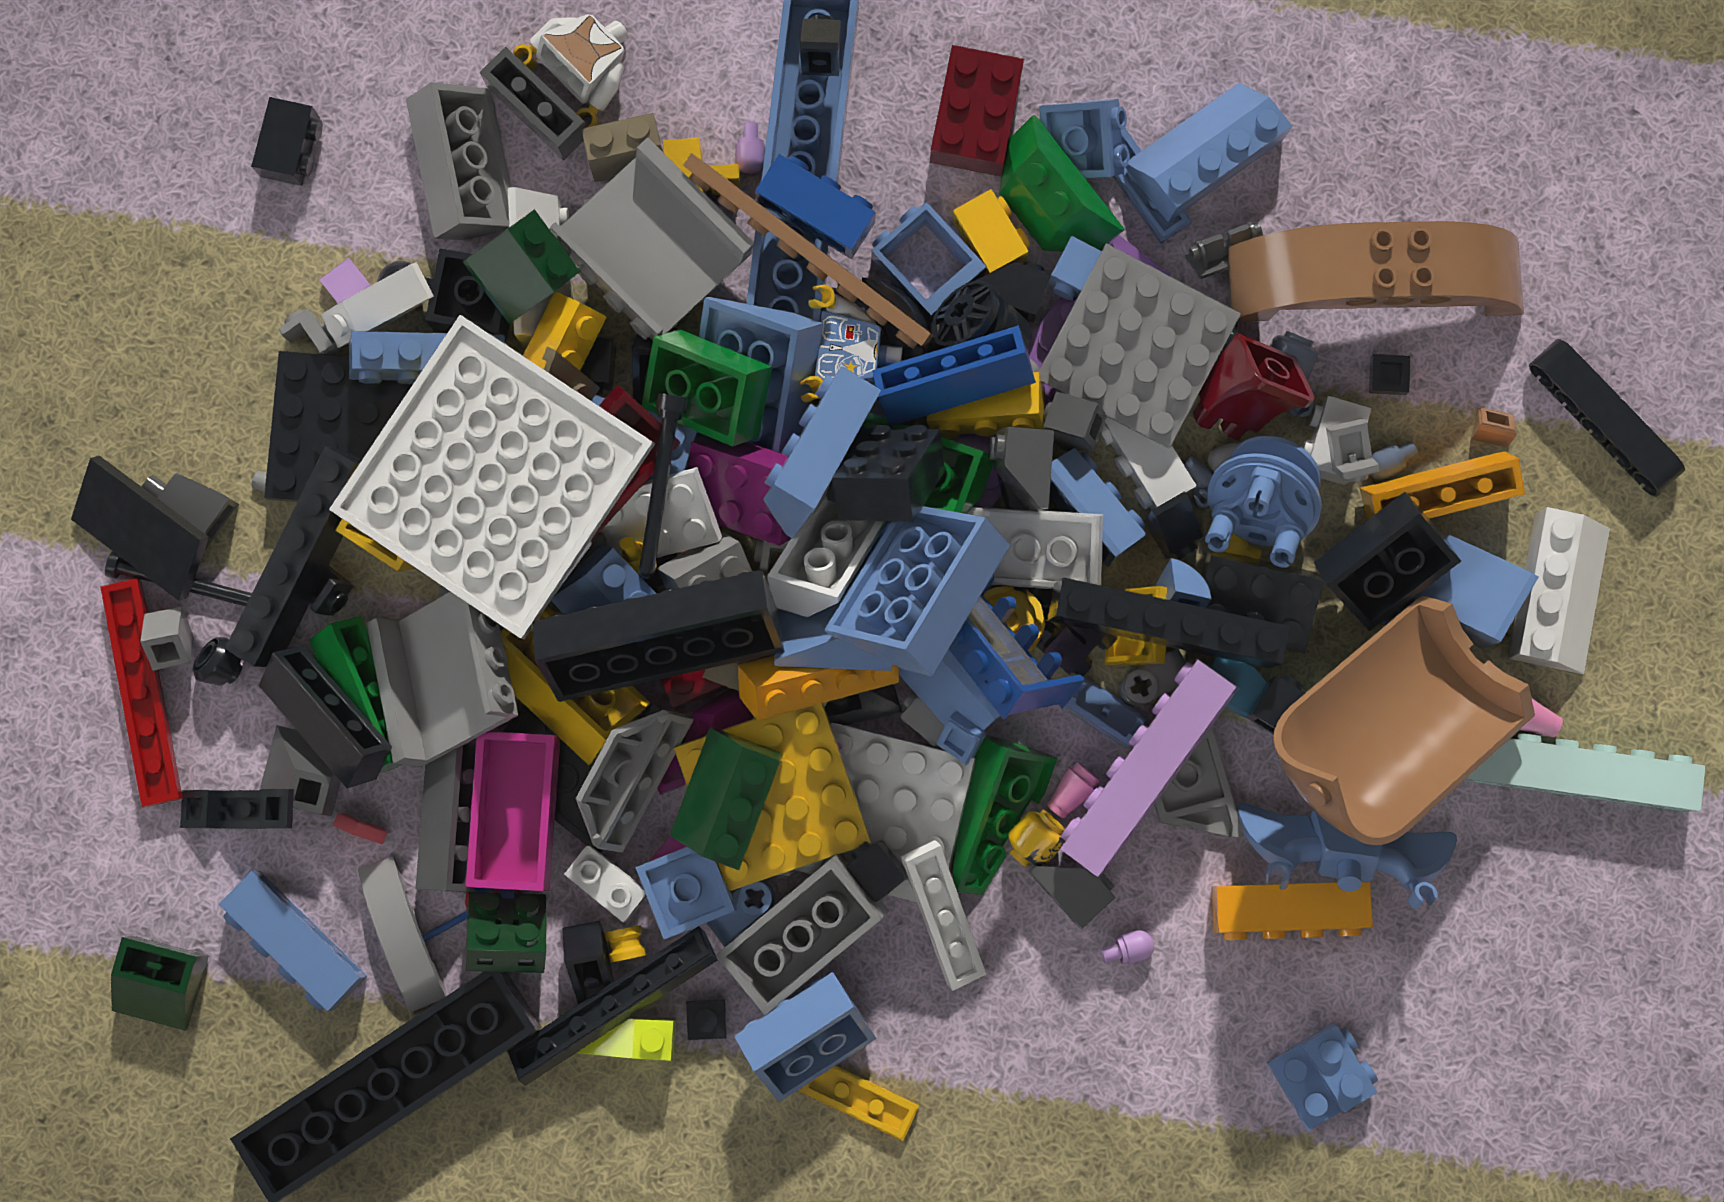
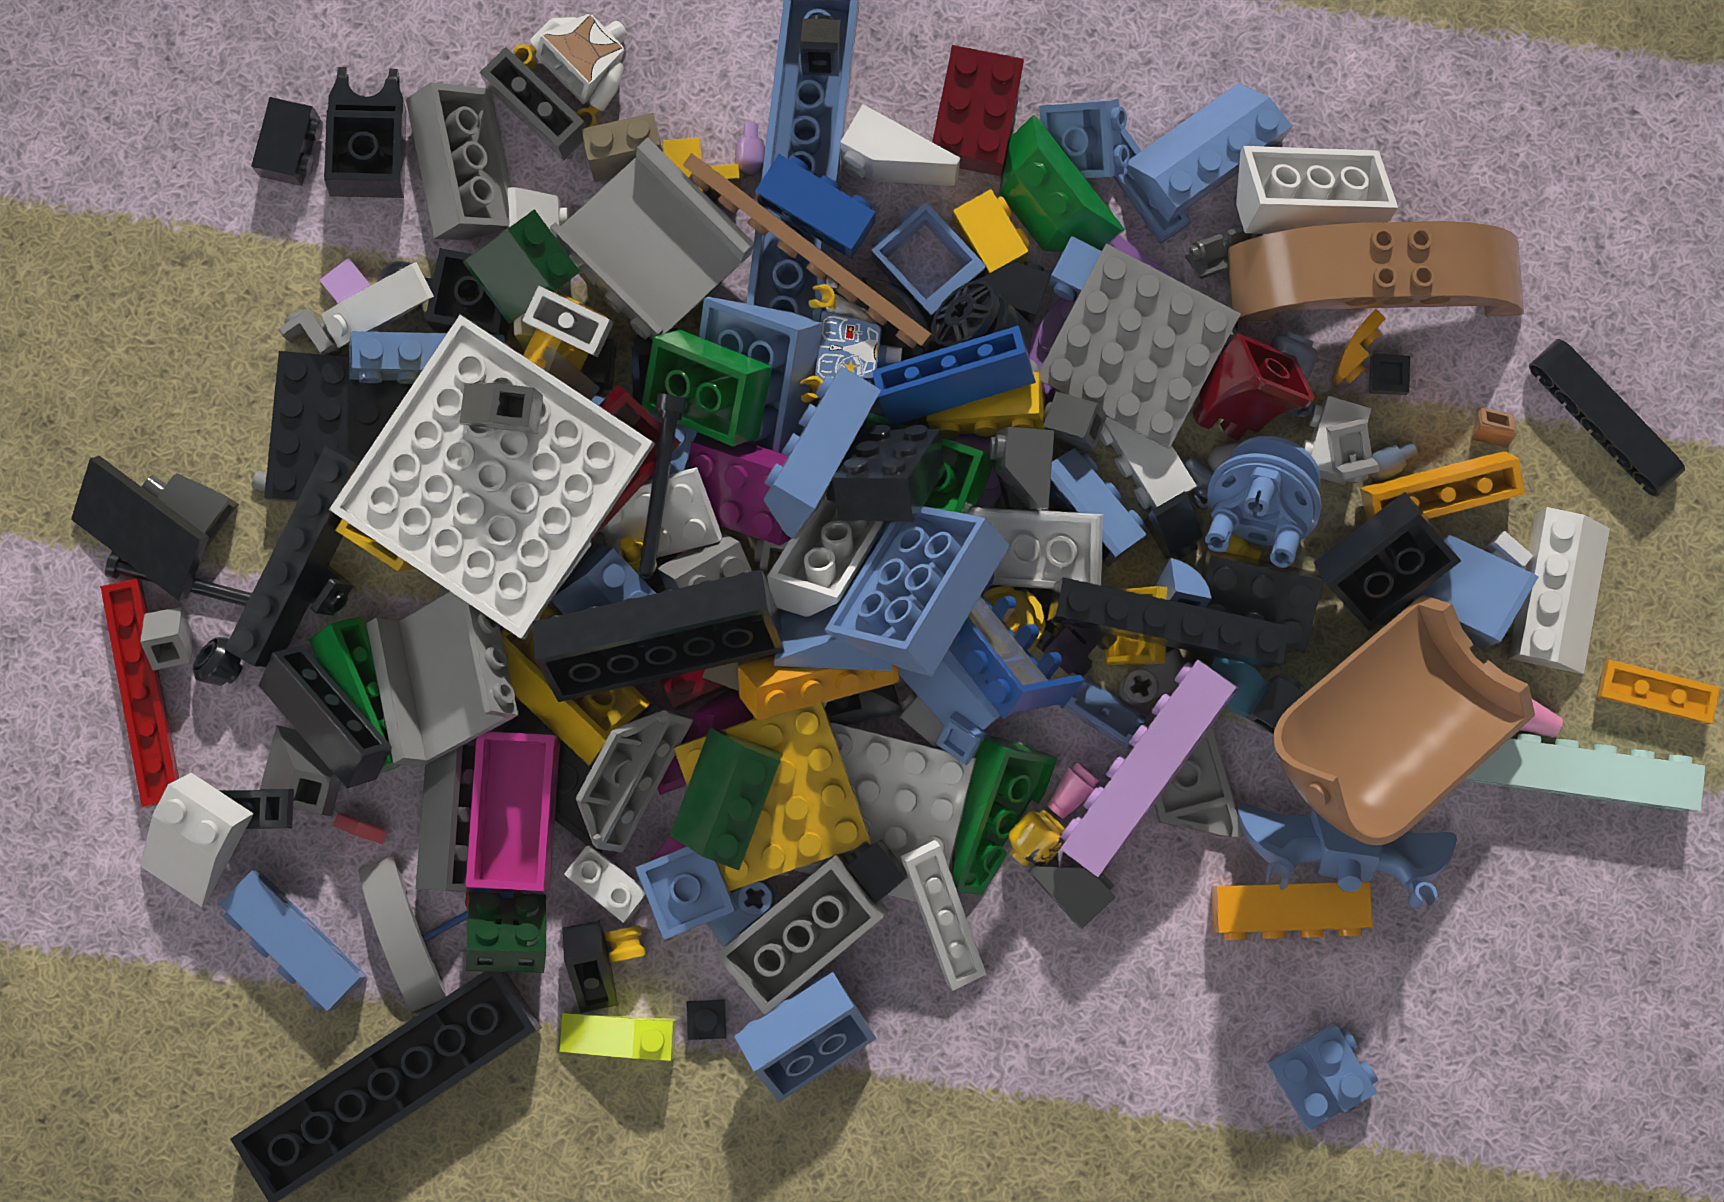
dark green slope [111,936,209,1031] -> none
black tile [507,926,718,1086] -> none
yellow tile [799,1065,919,1141] -> none
lavender cylinder [1100,930,1154,964] -> none
none -> white slope [140,773,253,907]
none -> black brick [324,67,407,198]
none -> dark grey slope [459,383,543,434]
none -> white brick [522,286,614,357]
none -> white slope [840,104,961,186]
none -> white slope [1236,146,1398,234]
none -> light orange slope [1331,309,1386,387]
none -> white plate [1486,531,1534,568]
none -> light orange plate [1597,660,1720,725]

